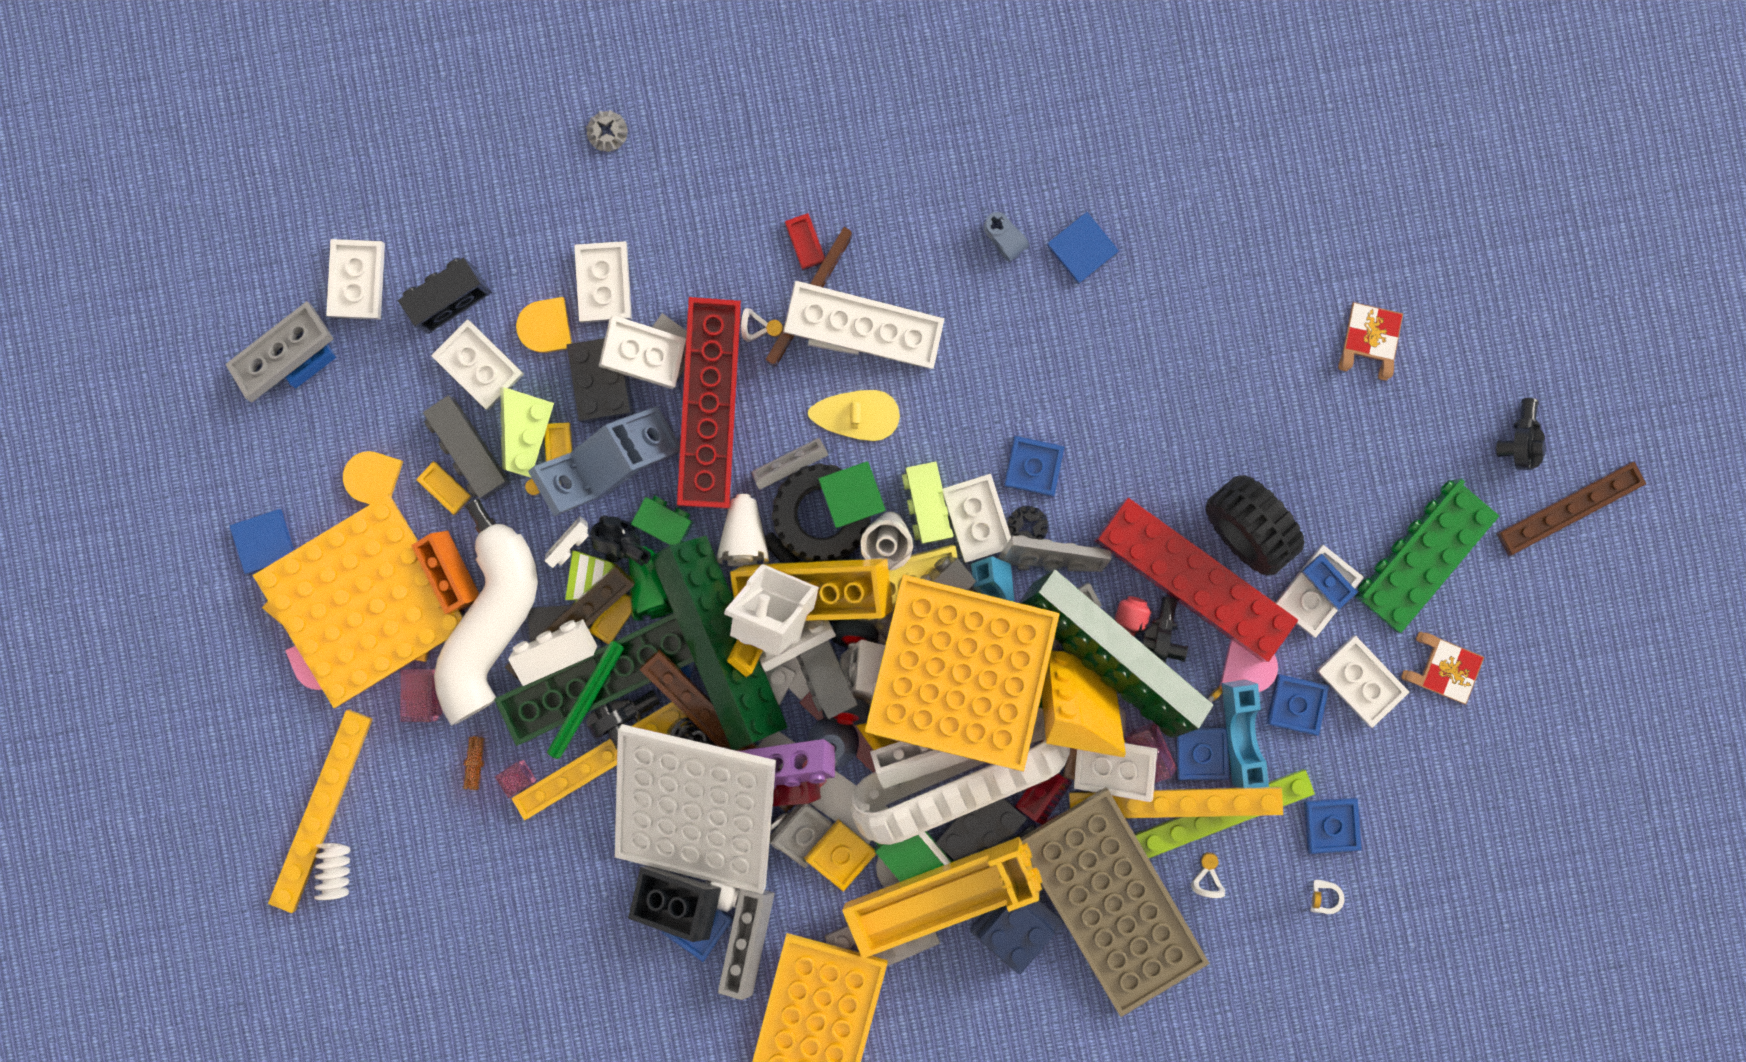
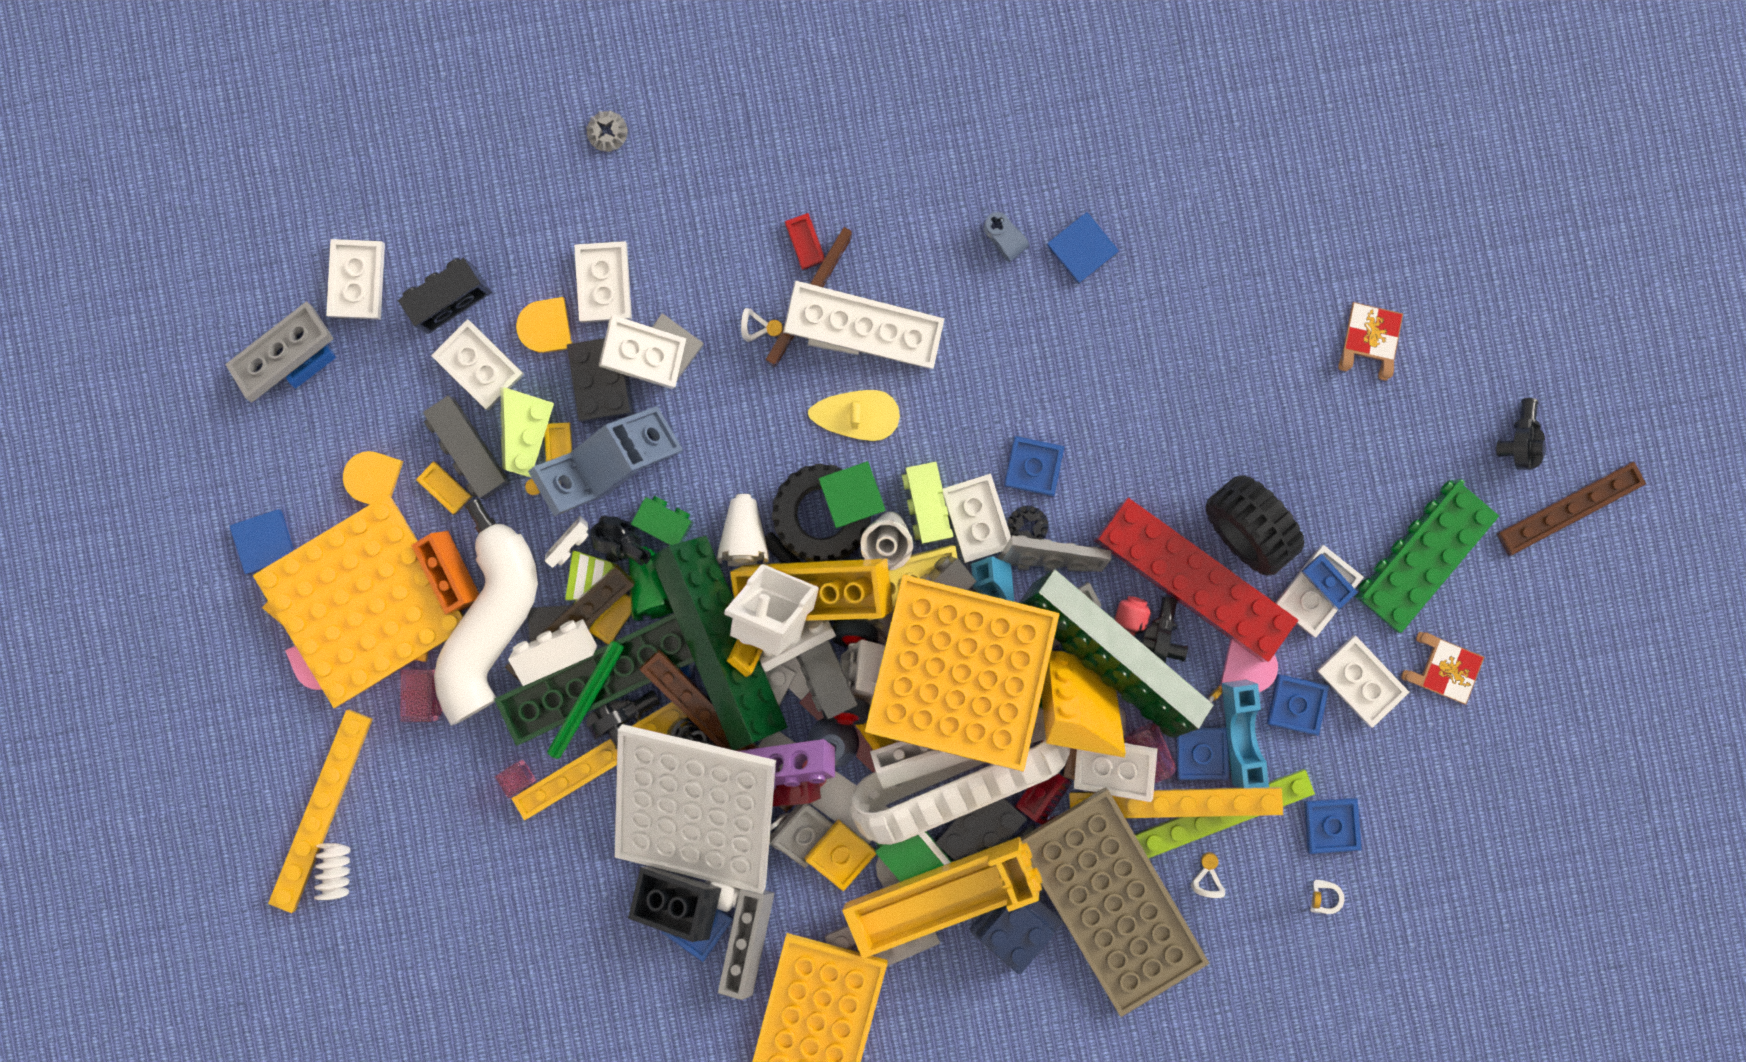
clear orange pin [462,736,485,790] -> none
red brick [677,297,741,509] -> none
light grey tile [751,438,828,490] -> none

